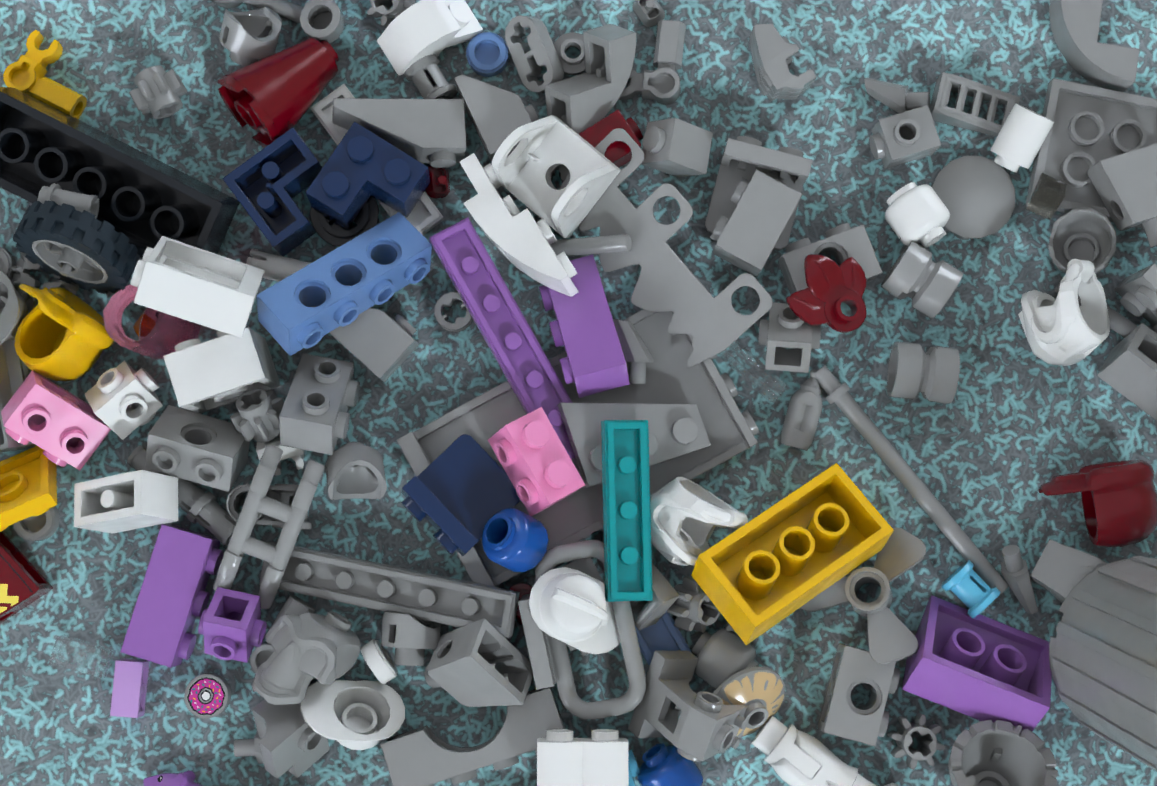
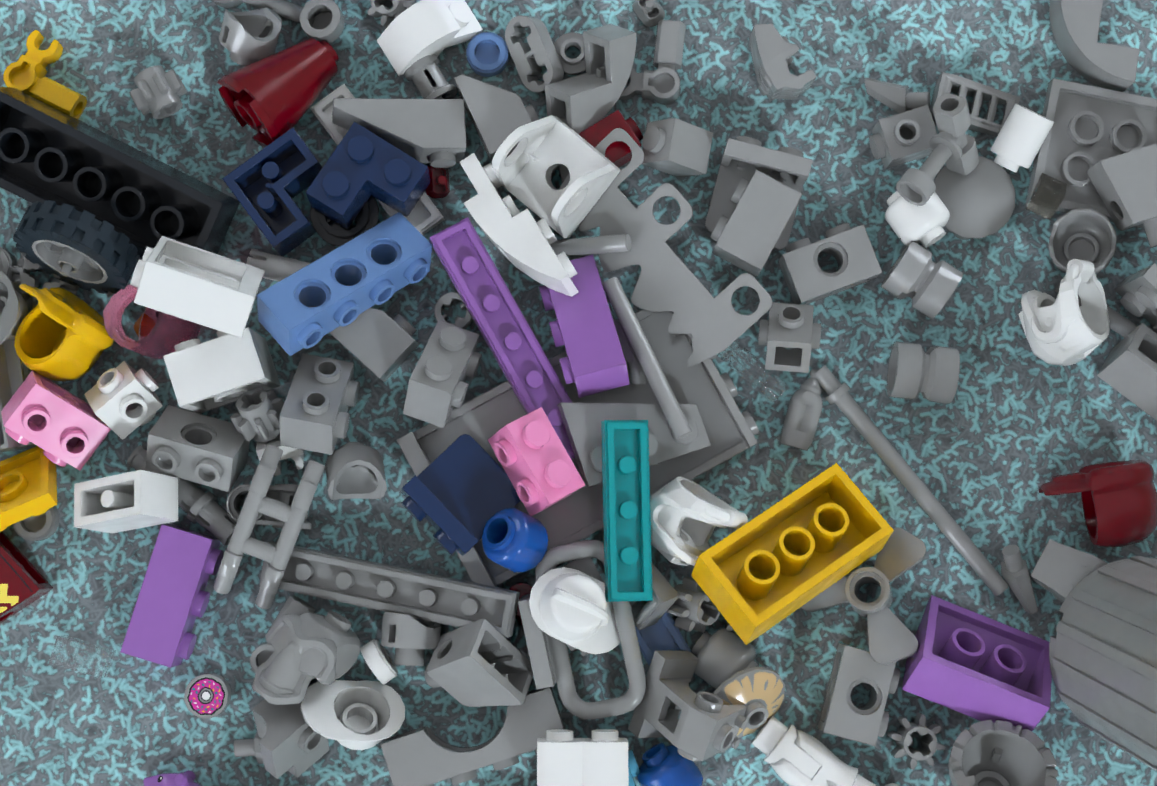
light grey pin [37,183,99,219] -> none
lavender piece [110,659,150,718] -> none
medium lavender brick [198,587,267,663] -> none
dark red plate [786,254,866,333] -> none
medium azure bush [941,560,1001,619] -> none
none -> light grey brick [403,320,482,428]
none -> light grey bar [602,277,692,440]
none -> light grey bar [896,92,979,206]

